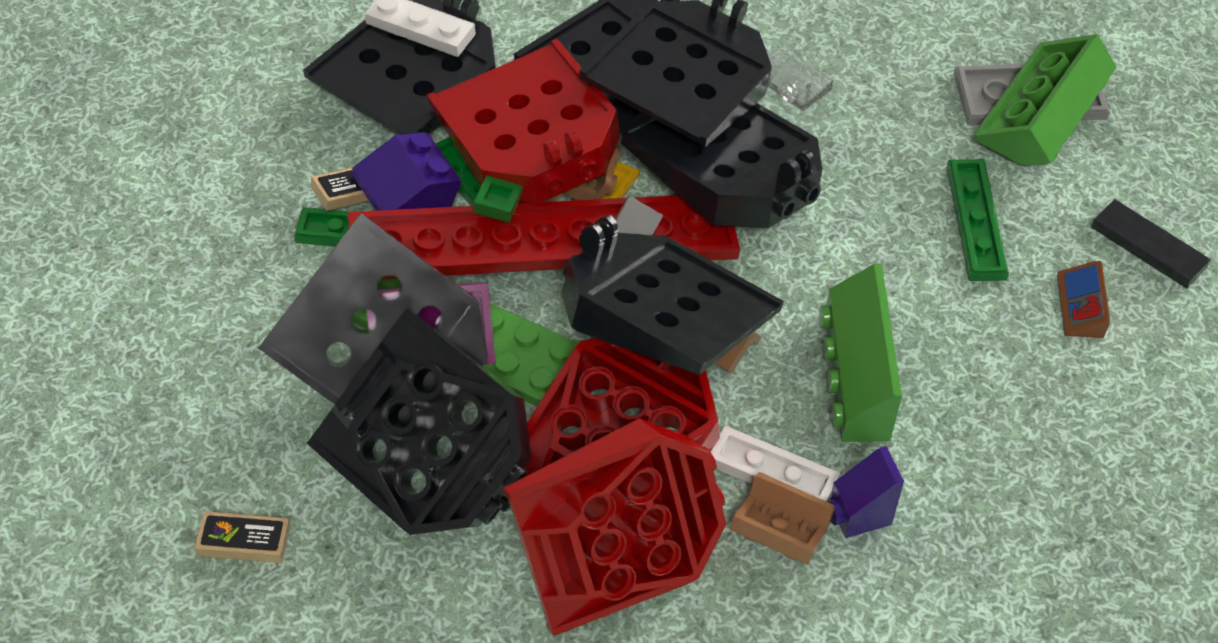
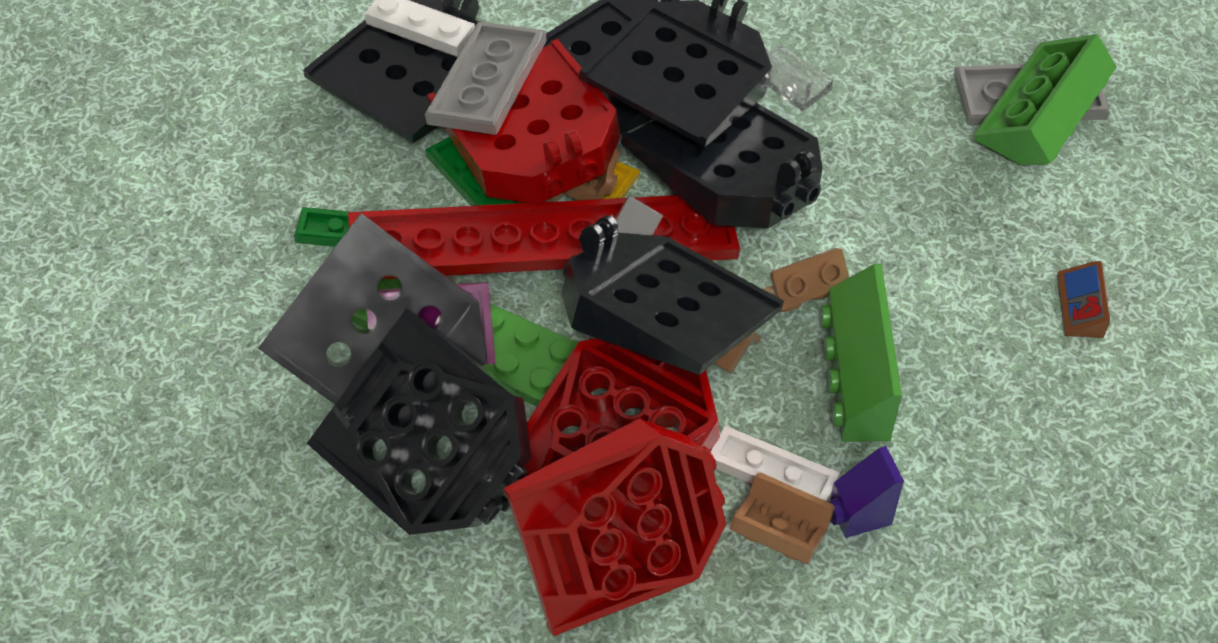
tile [195,511,291,563] -> none
tile [310,167,369,211] -> none
dark purple slope [351,132,461,211] -> none
green plate [473,175,523,223] -> none
green tile [947,159,1009,281] -> none
black tile [1091,199,1211,289] -> none
none -> light grey tile [425,22,547,135]
none -> medium nougat bracket [763,248,850,312]

